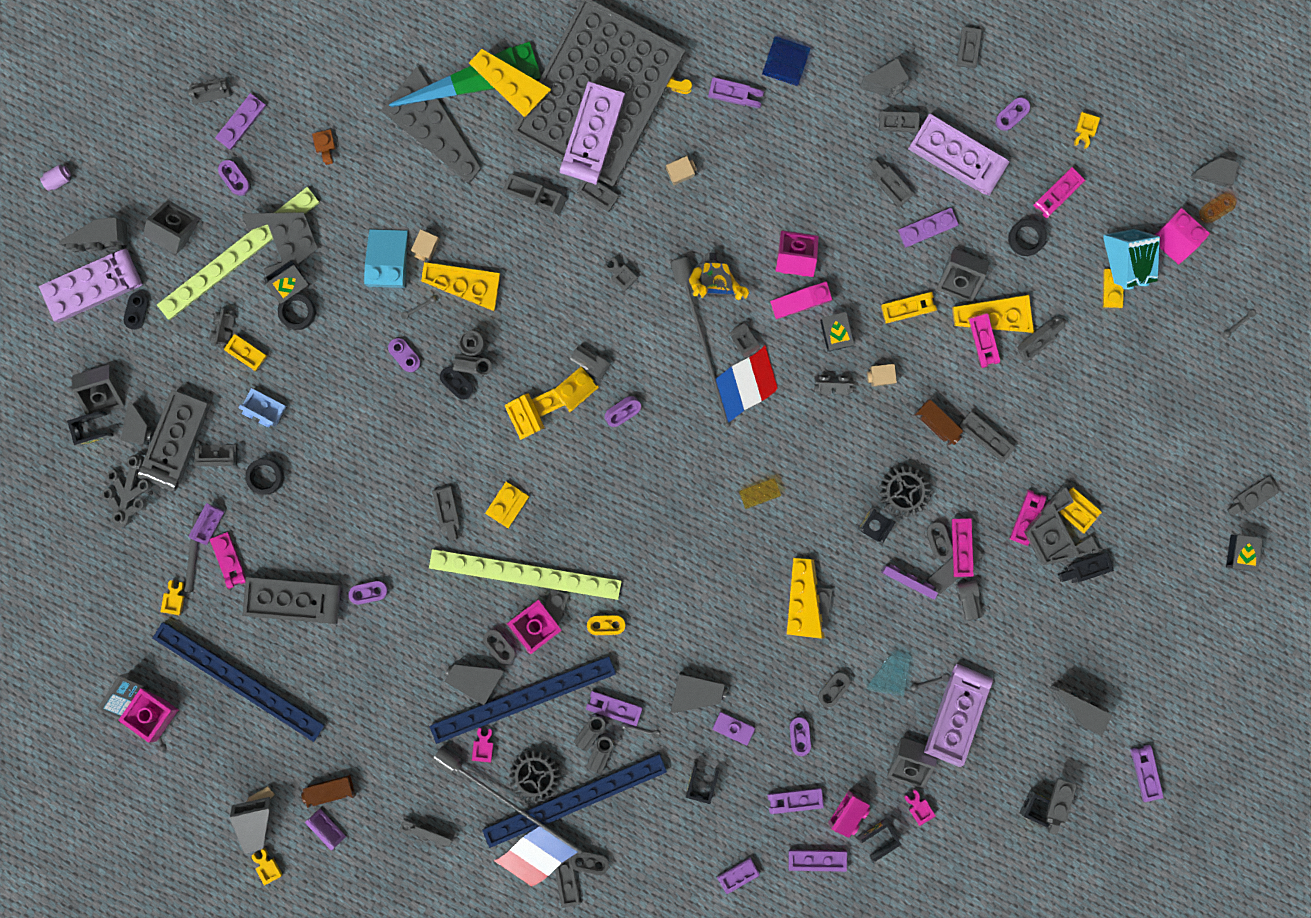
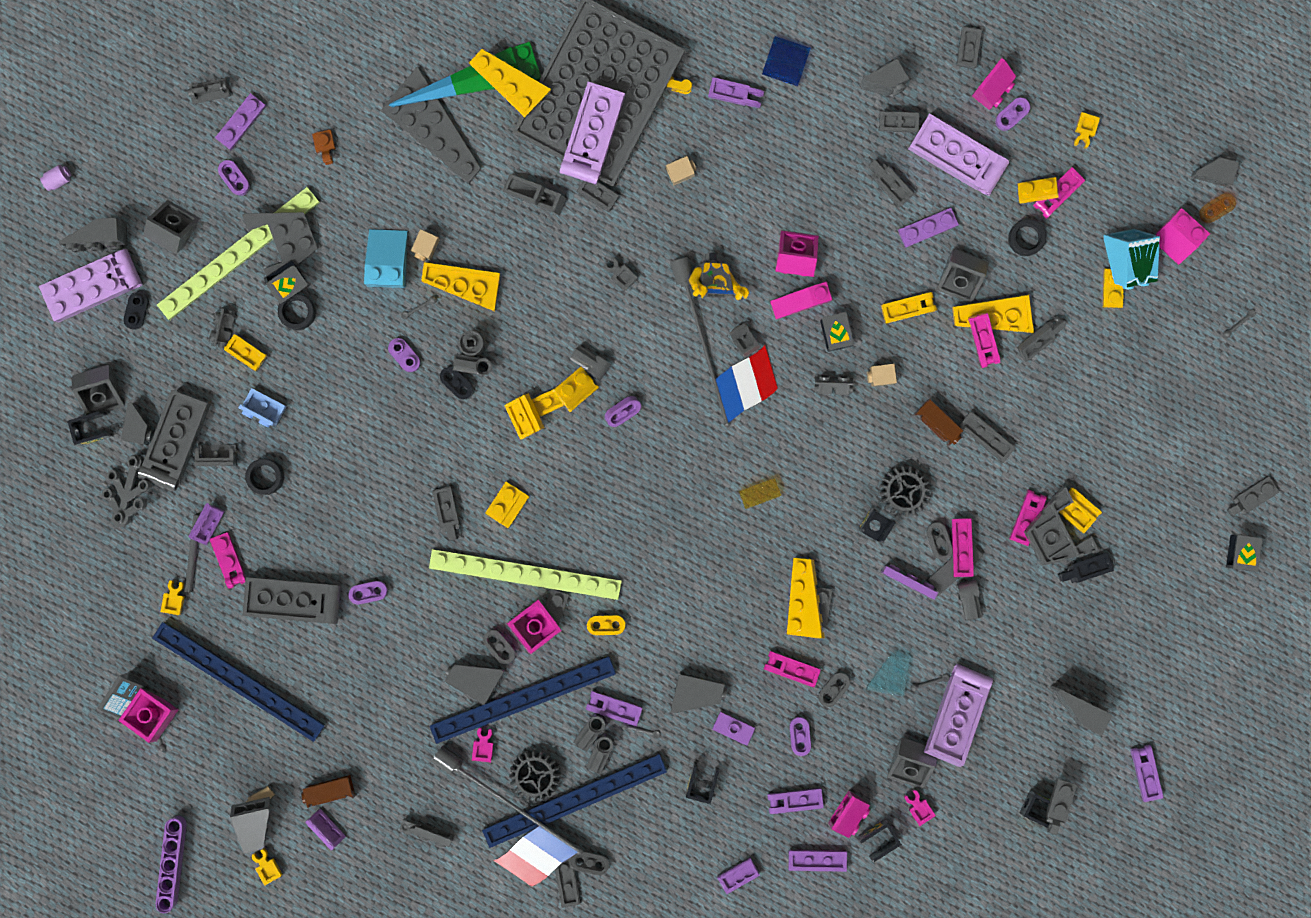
none -> medium lavender beam [155,816,187,913]
none -> dark pink plate [763,651,821,688]
none -> dark pink slope [972,58,1016,110]
none -> yellow plate [1018,177,1059,204]

